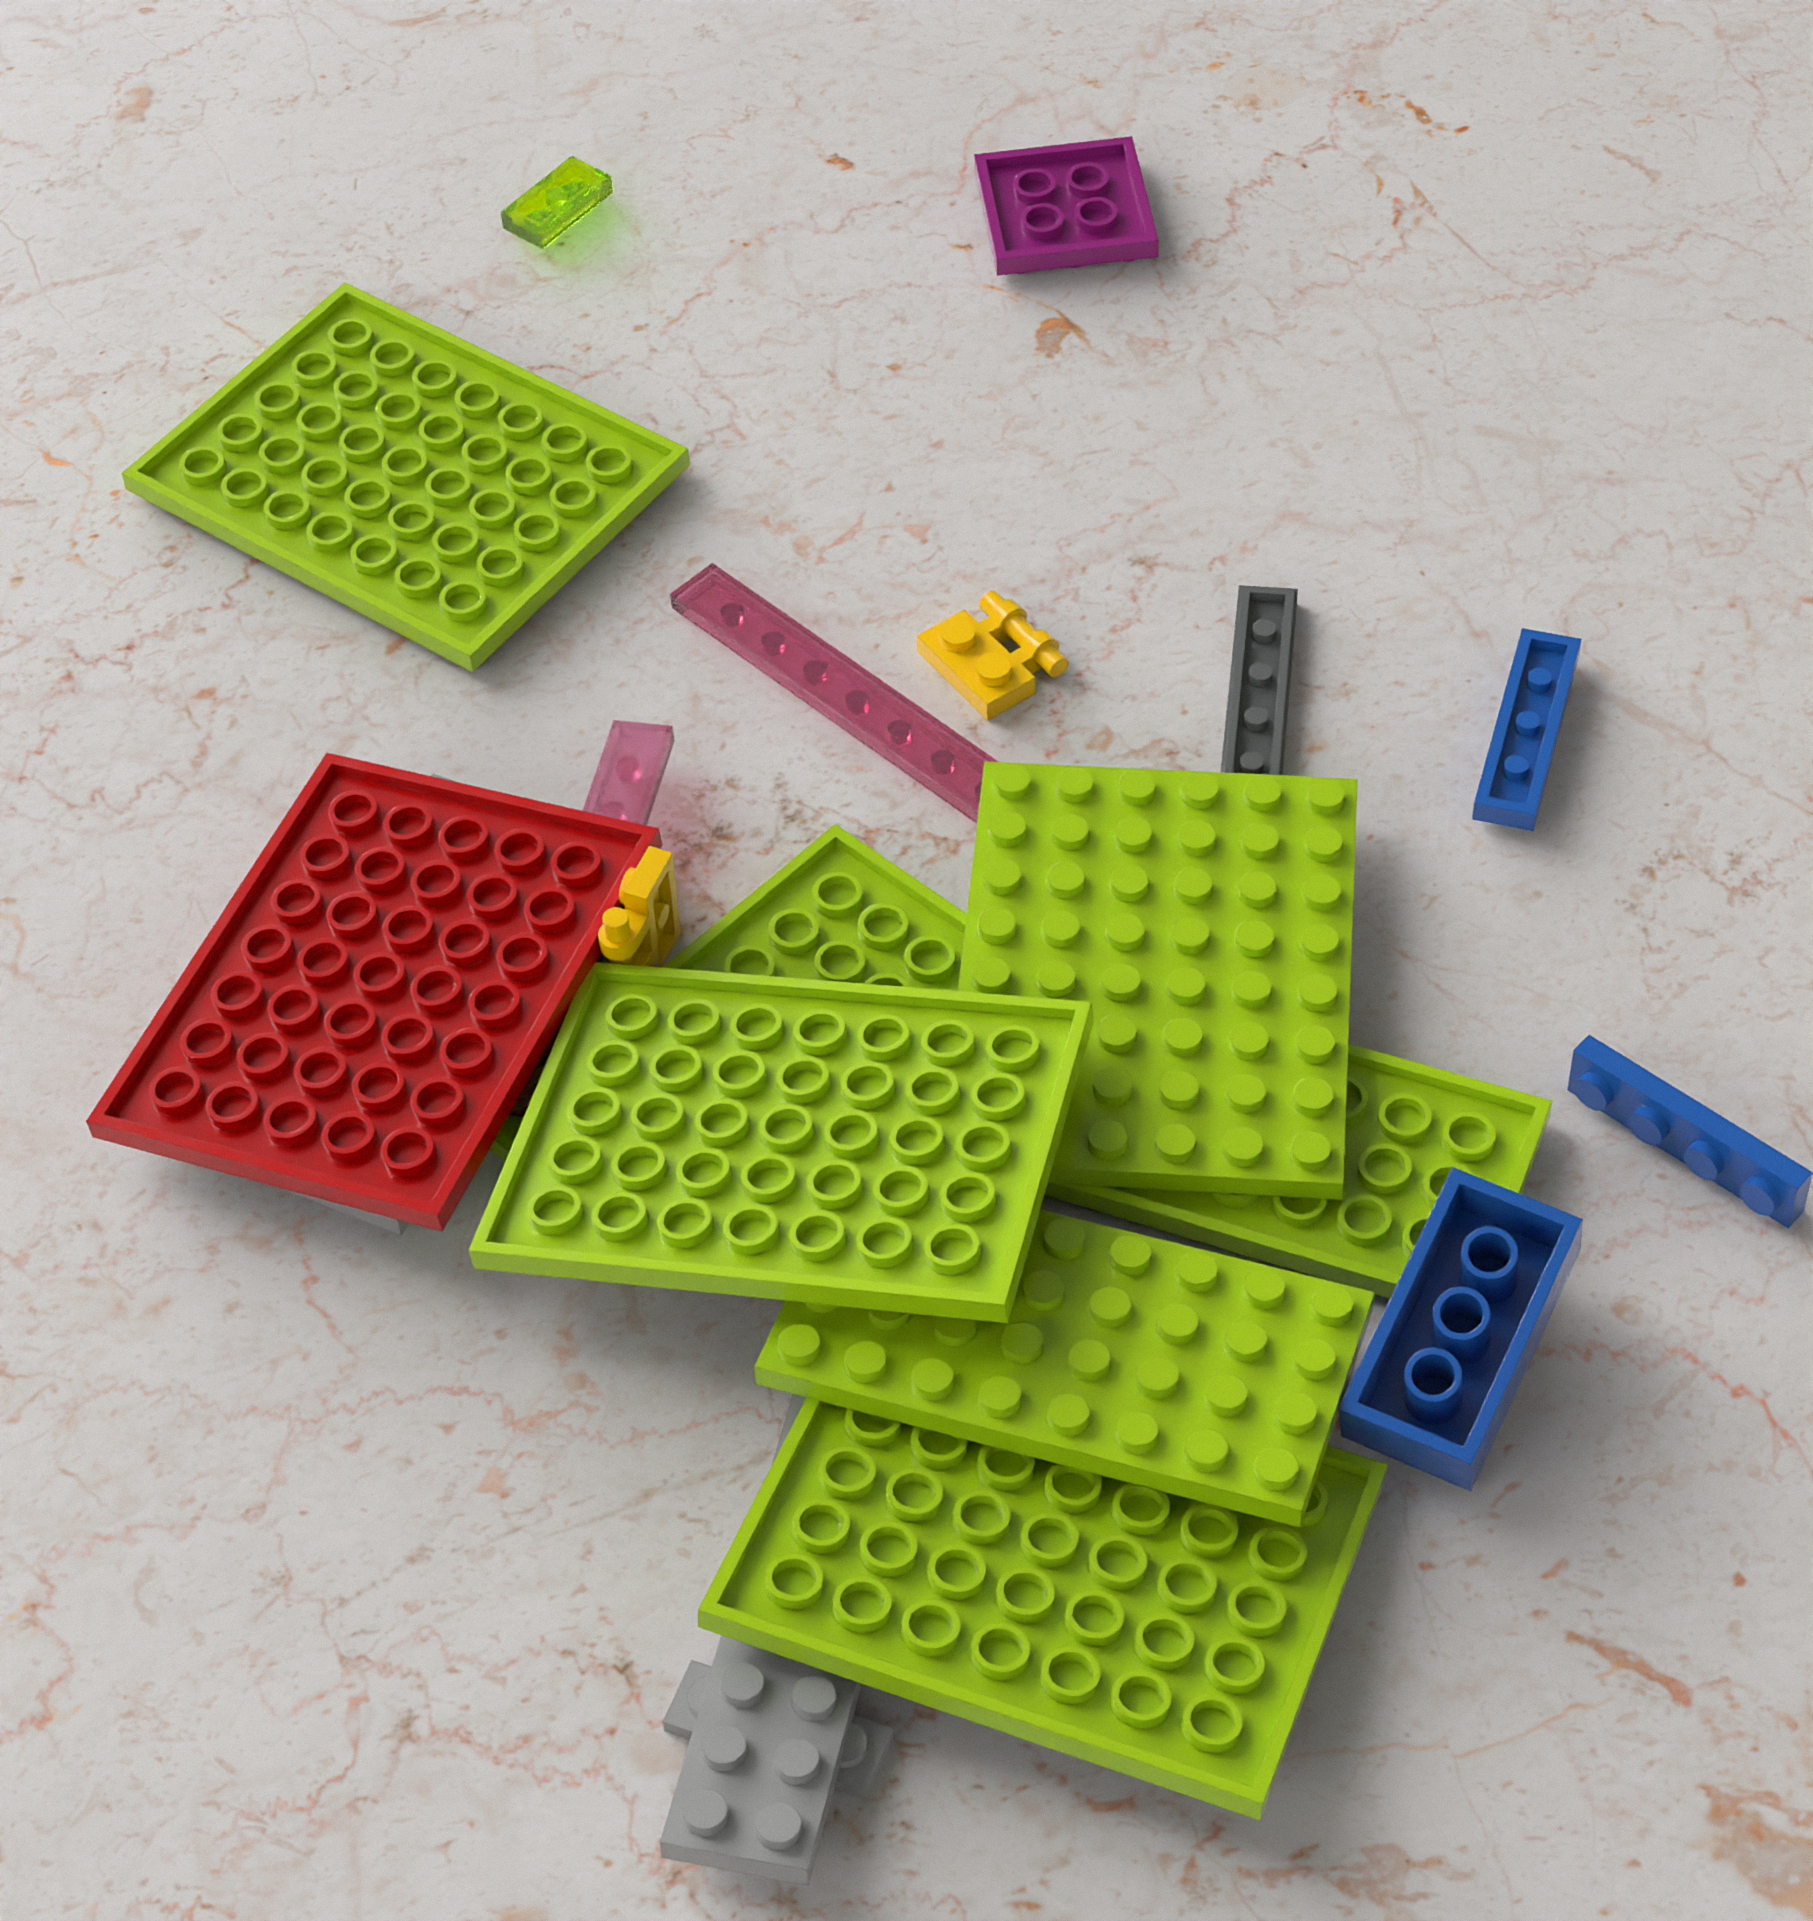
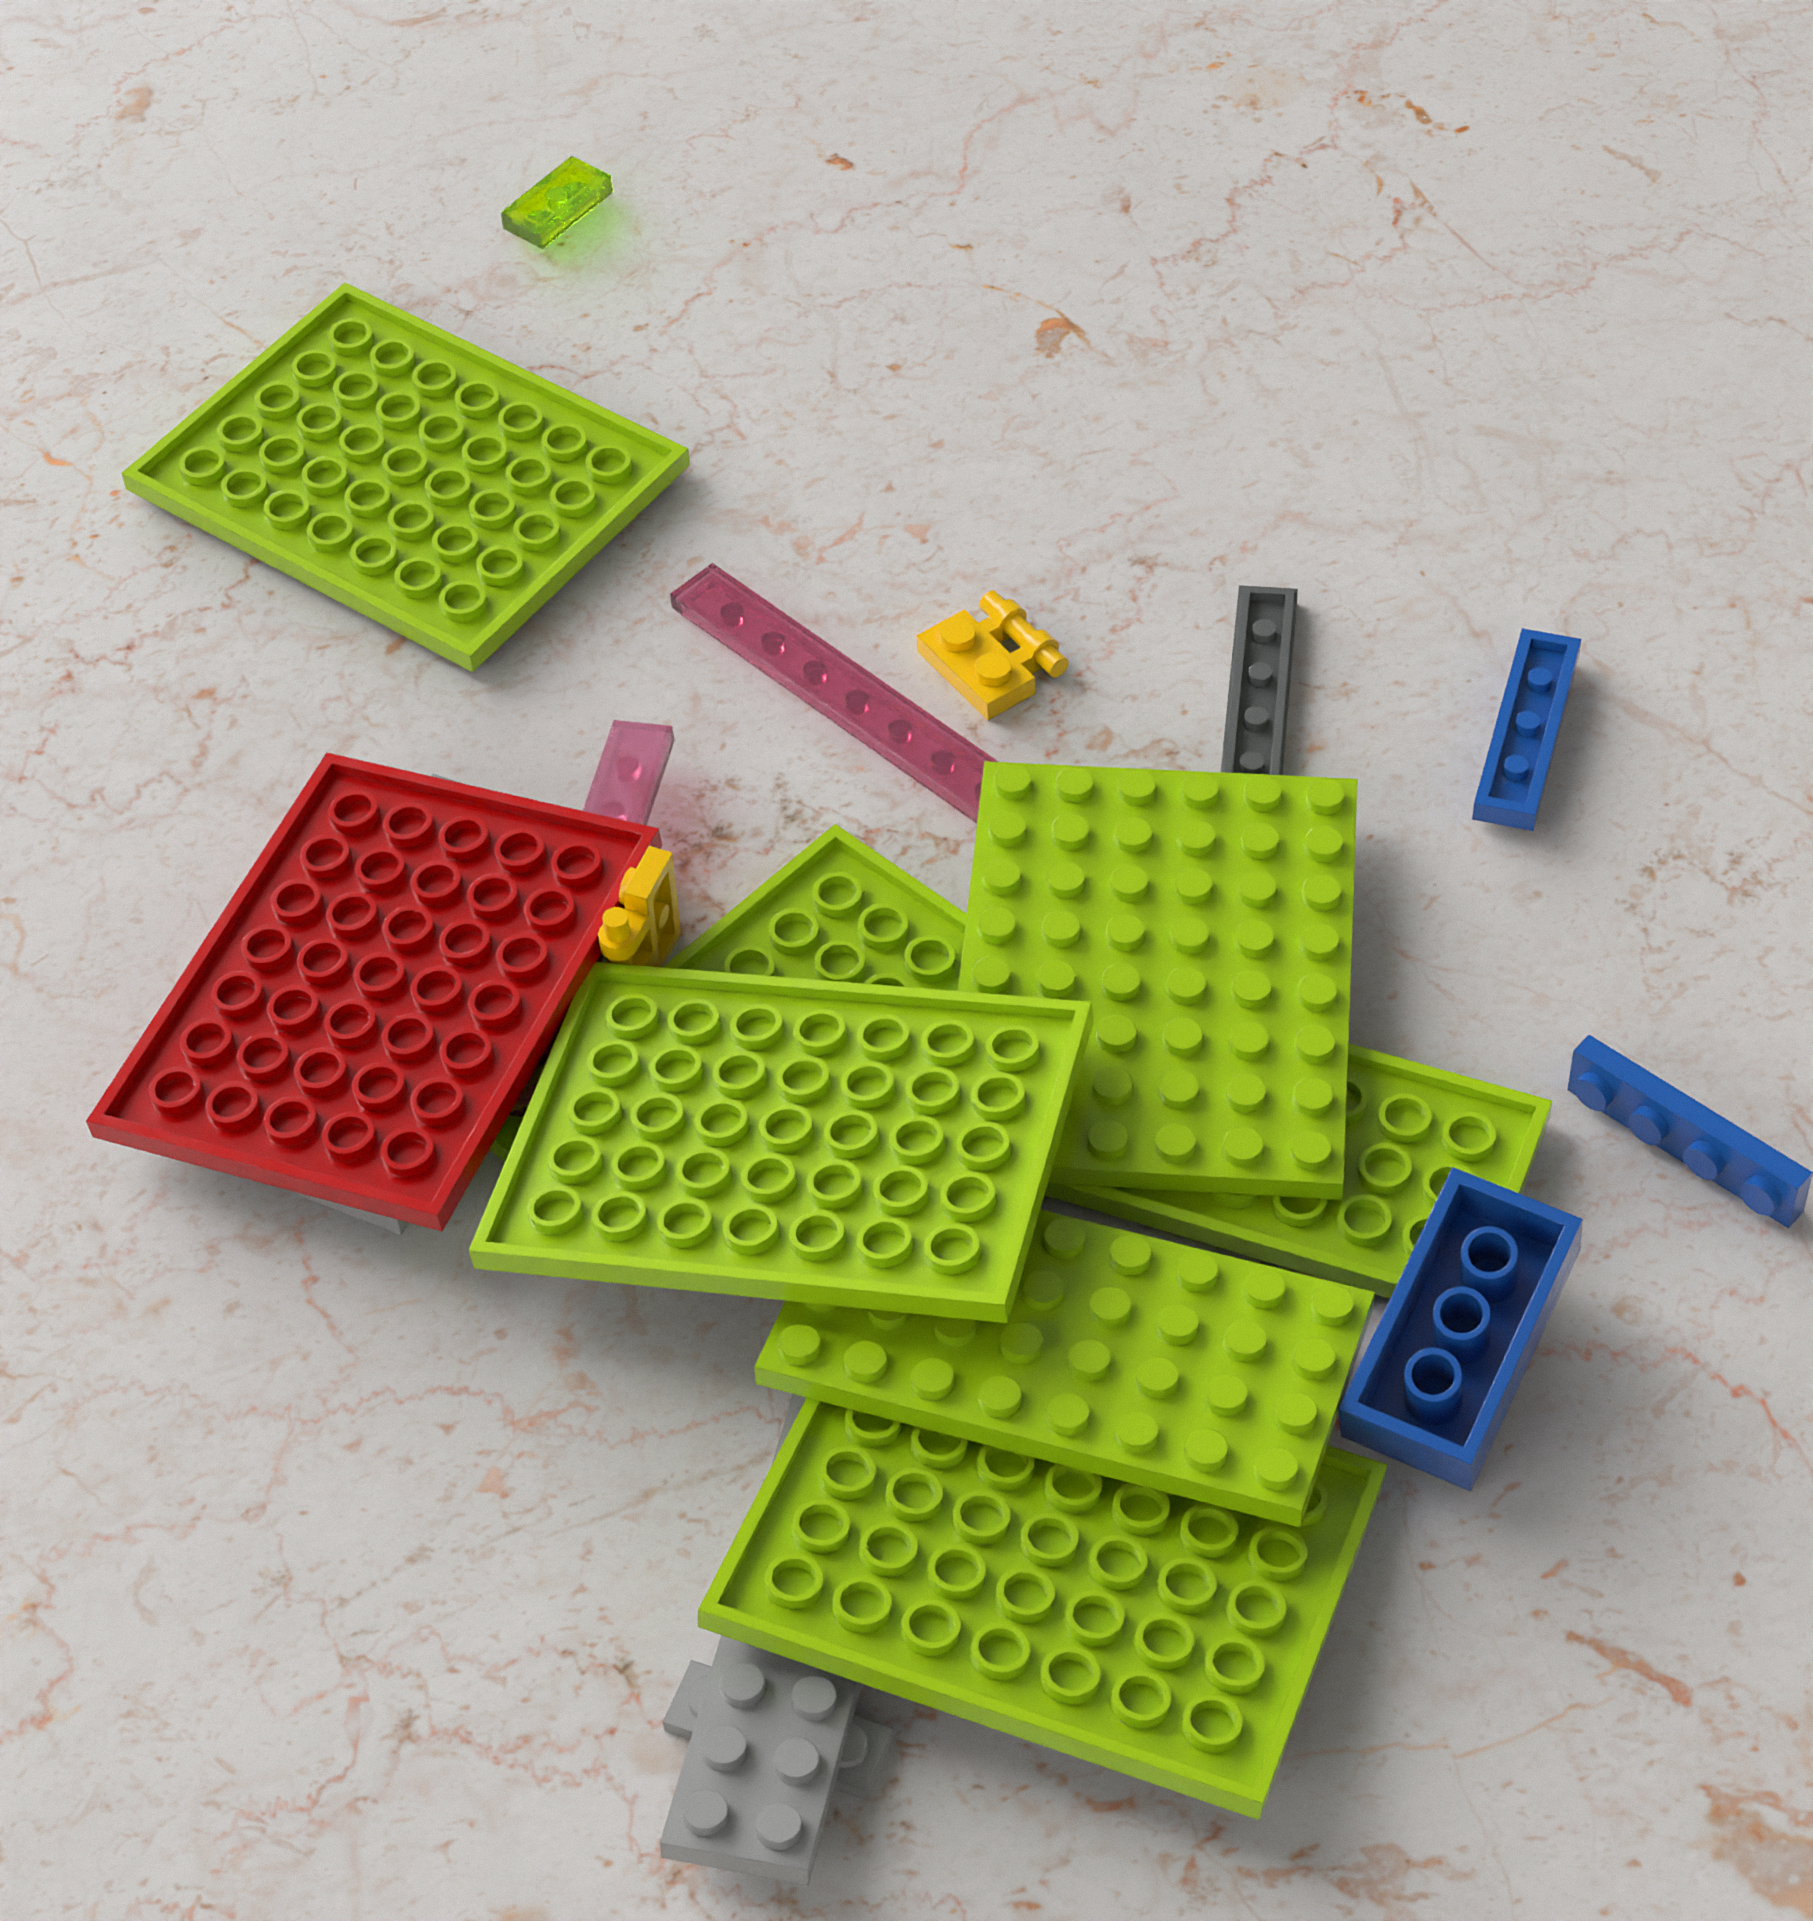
magenta plate [974,136,1159,276] -> none

